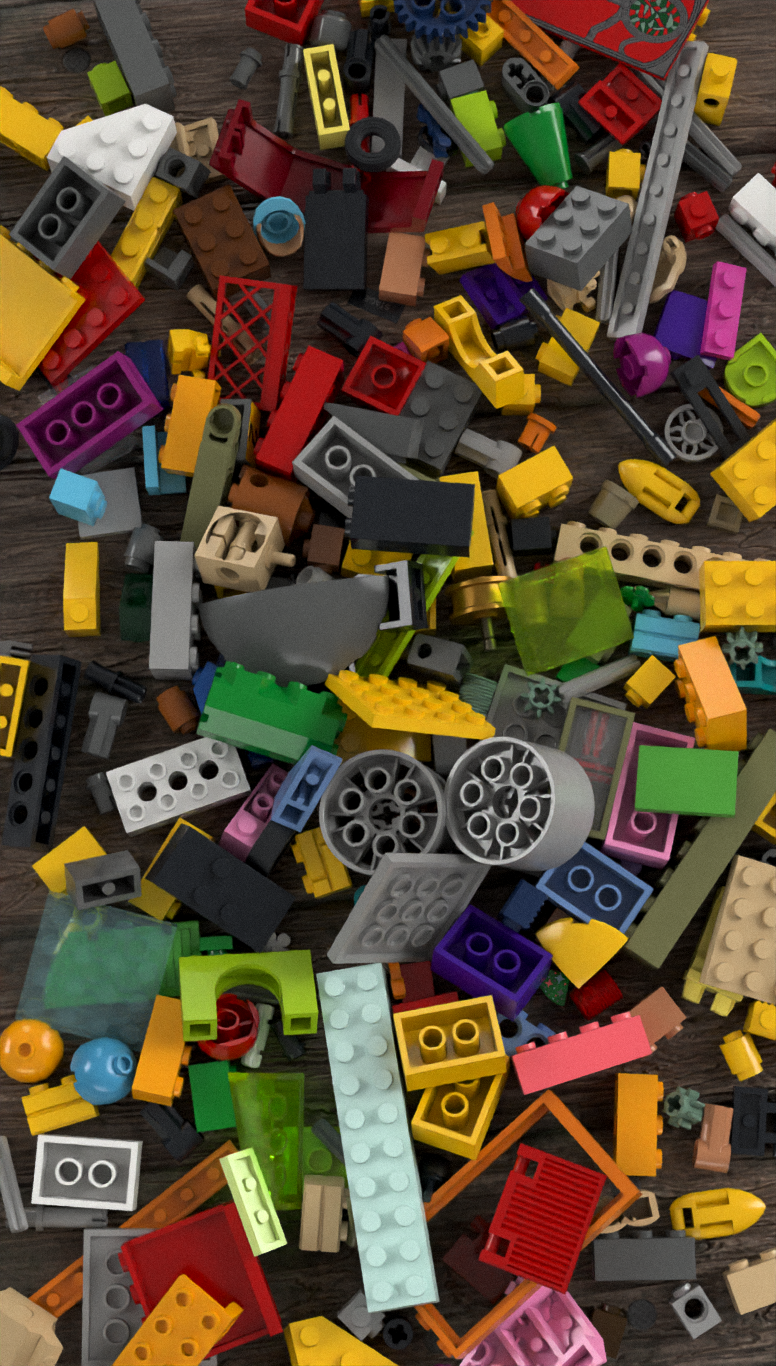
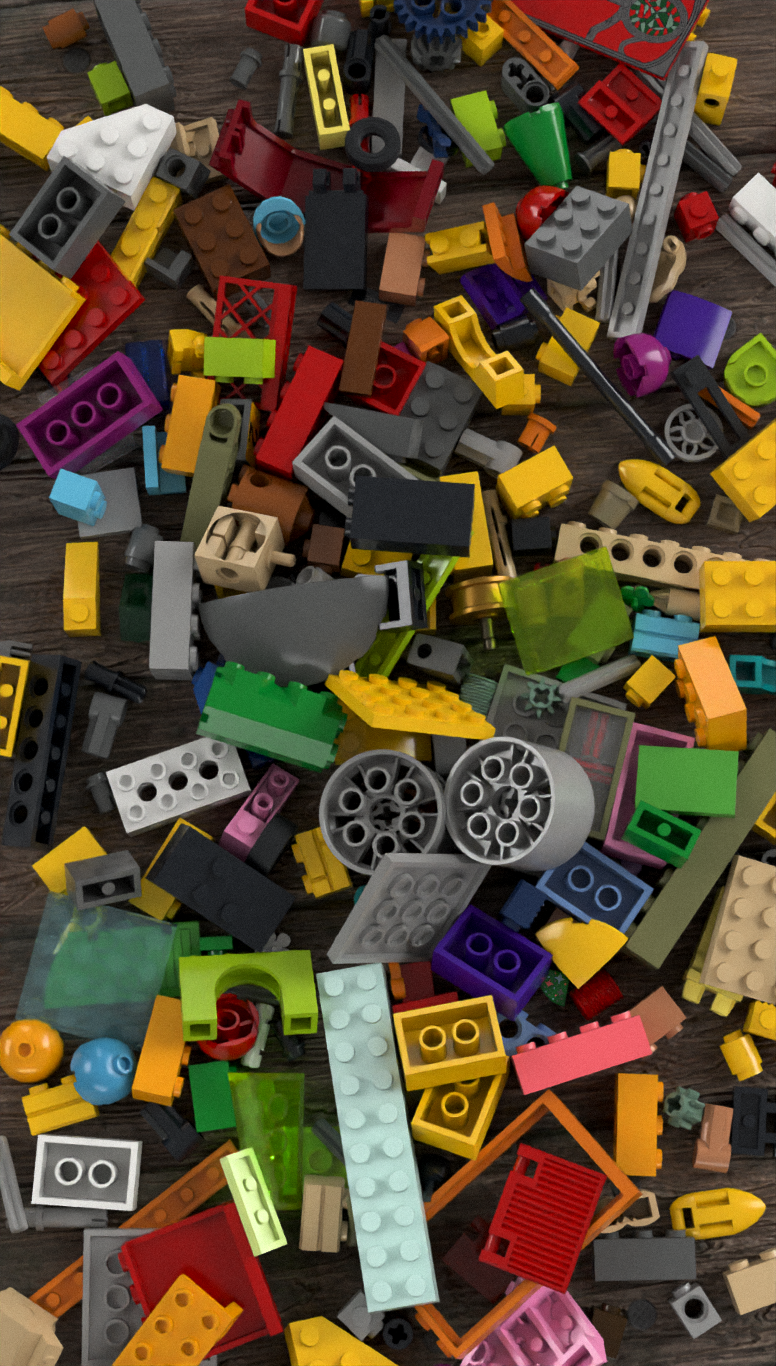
dark orange brick [156,686,201,735] -> none
medium blue slope [271,745,342,832] -> none
dark grey brick [435,59,485,109] -> none
dark pink plate [700,261,747,360] -> none
sand green gear [722,626,763,670] -> none
none -> lime brick [203,337,276,384]
none -> reddish brown tile [339,300,388,398]
none -> green brick [621,800,702,869]

